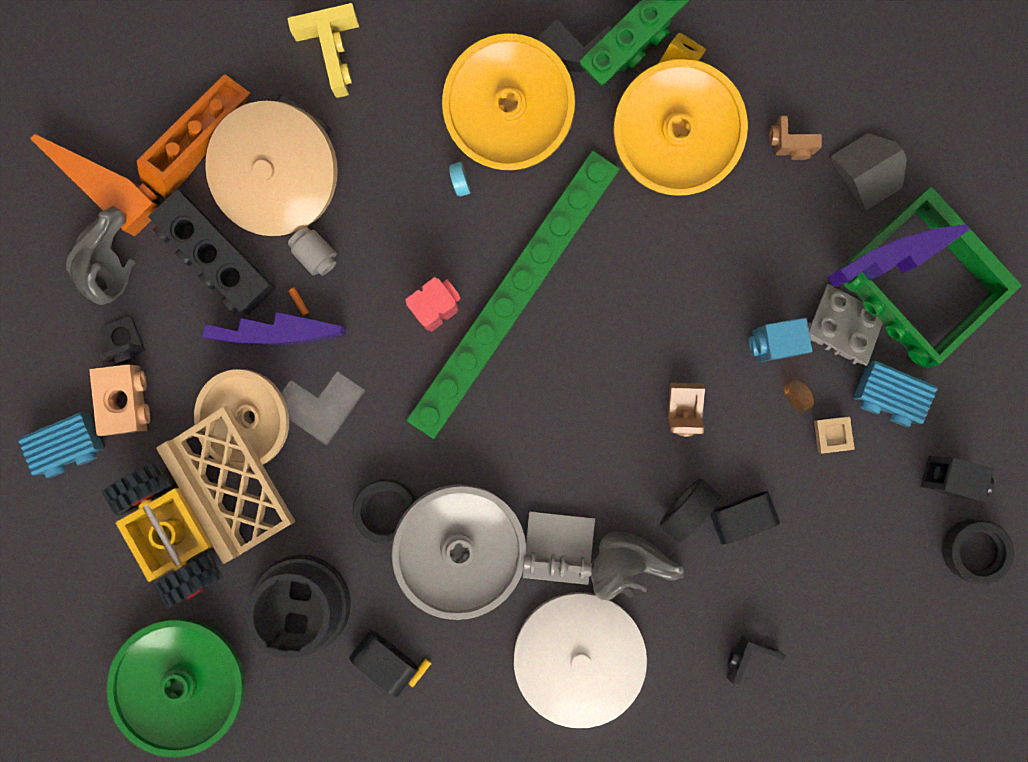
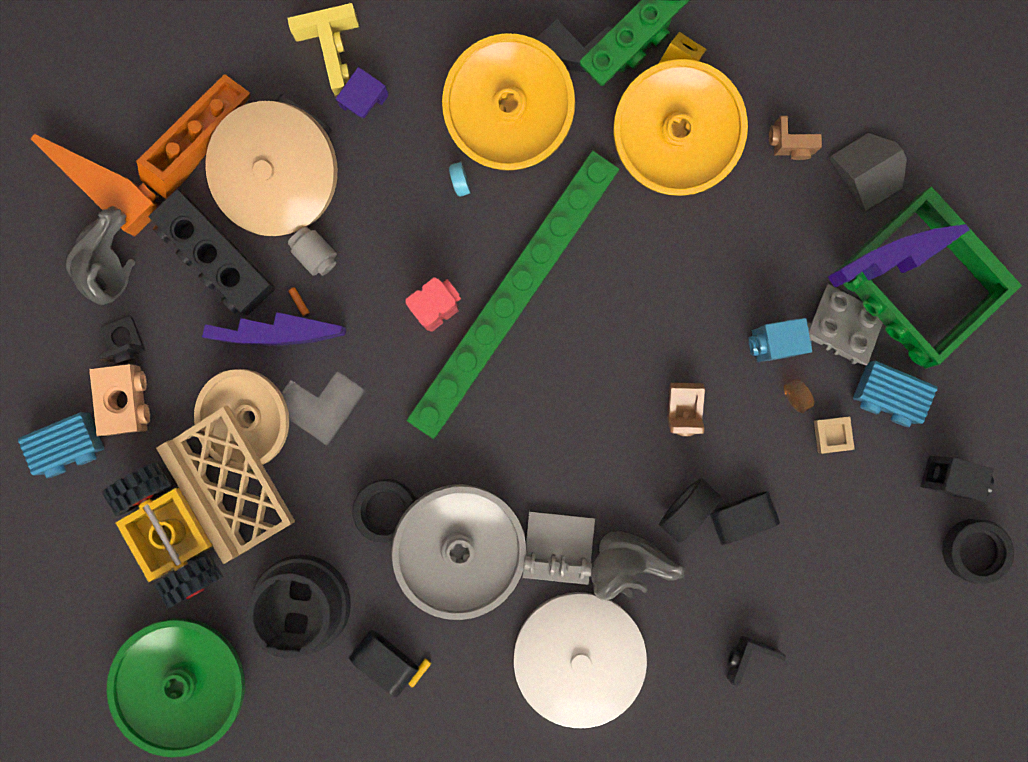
none -> dark purple panel [335,67,389,118]

